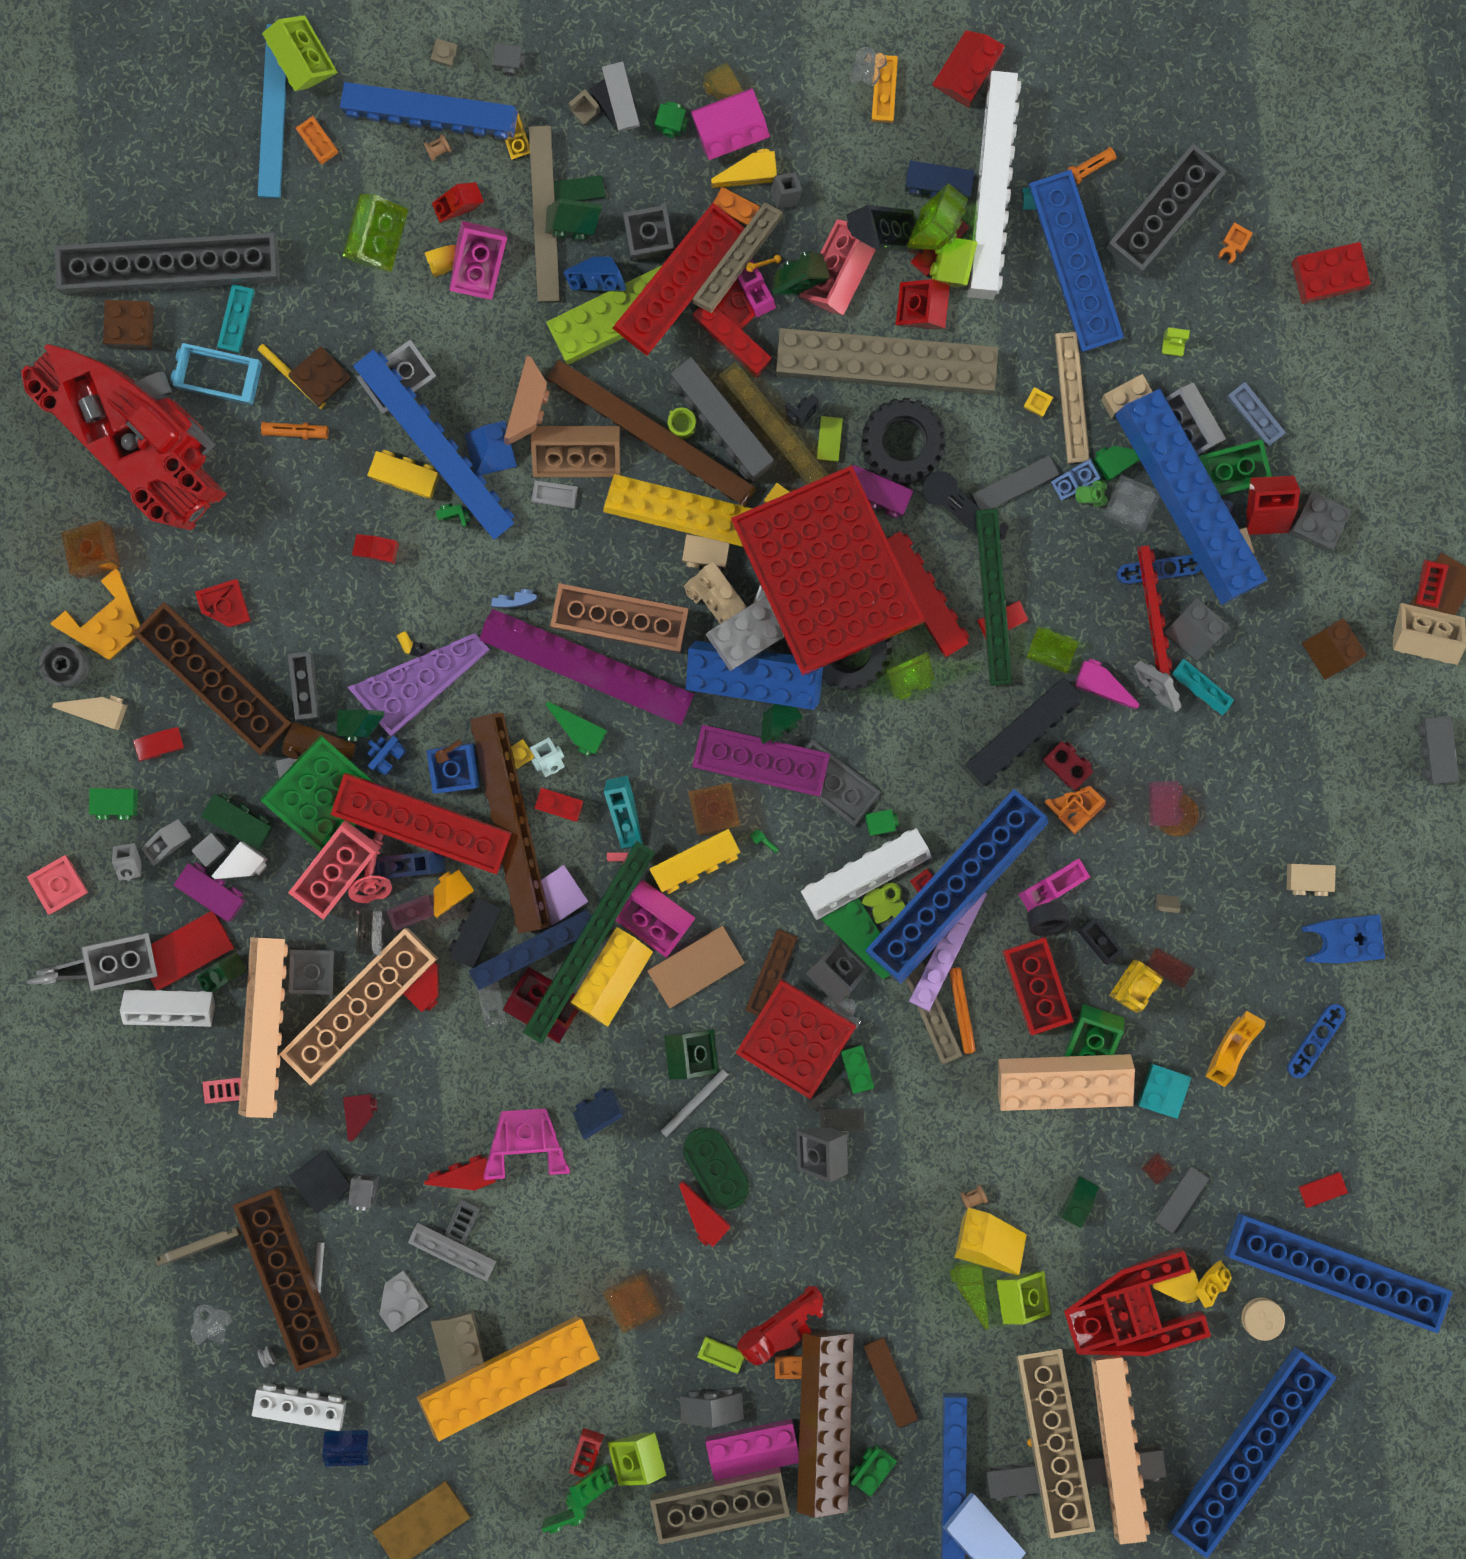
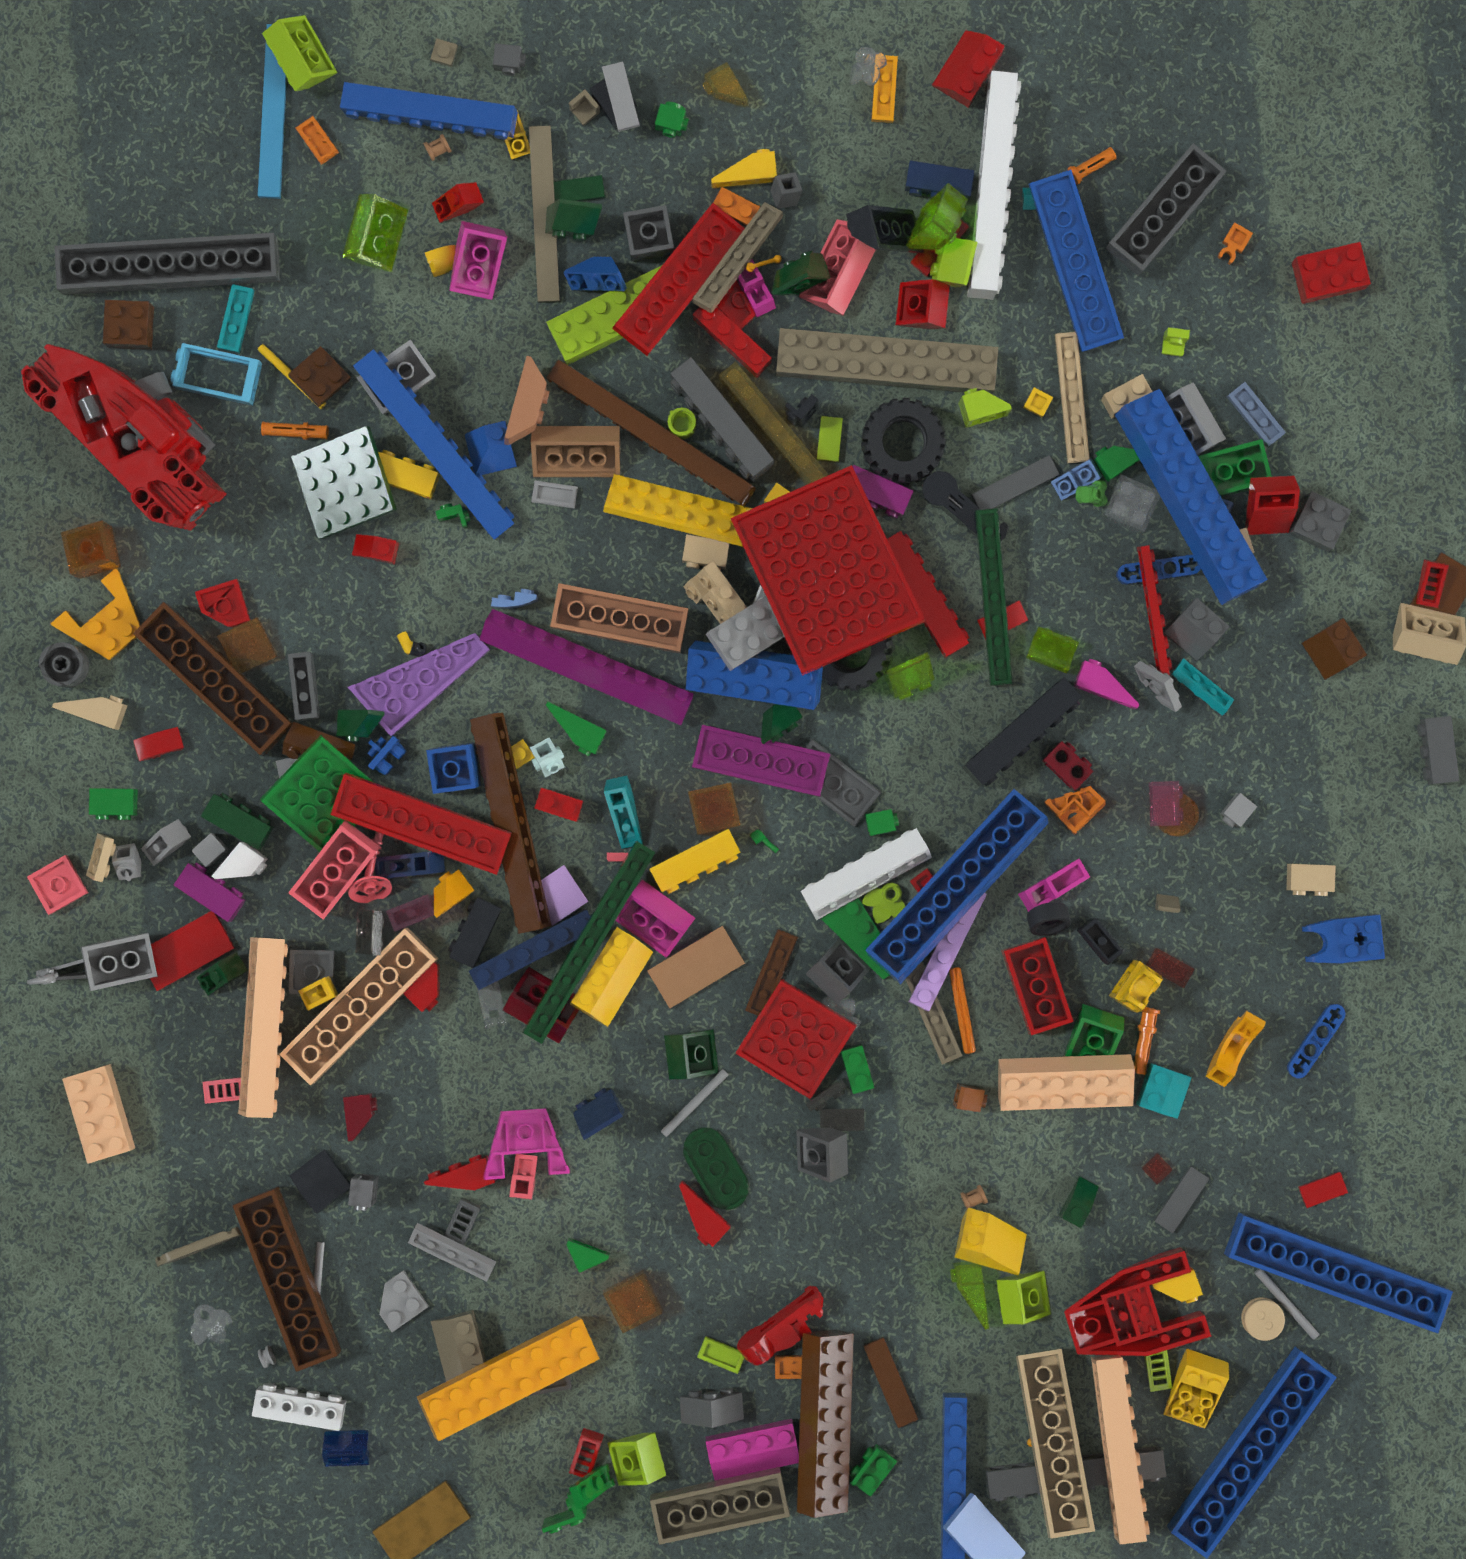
white brick [120,990,215,1027] -> none
reddish brown hand [435,739,462,763] -> none
dark pink slope [691,88,770,160] -> none
yellow slope [1194,1261,1232,1308] -> none
none -> light nougat brick [62,1064,135,1164]
none -> tan plate [86,833,116,882]
none -> clear orange plate [218,617,277,673]
none -> plate [291,426,397,539]
none -> yellow slope [298,976,338,1010]
none -> coral brick [509,1154,538,1200]
none -> green slope [566,1238,610,1273]
none -> dark orange slope [953,1083,987,1112]
none -> lime slope [958,388,1012,428]
none -> orange pin [1134,1007,1160,1075]
none -> lime slope [1144,1350,1172,1392]
none -> yellow slope [1163,1349,1229,1428]
none -> light grey brick [1220,793,1257,828]
none -> light grey bar [1254,1268,1319,1340]

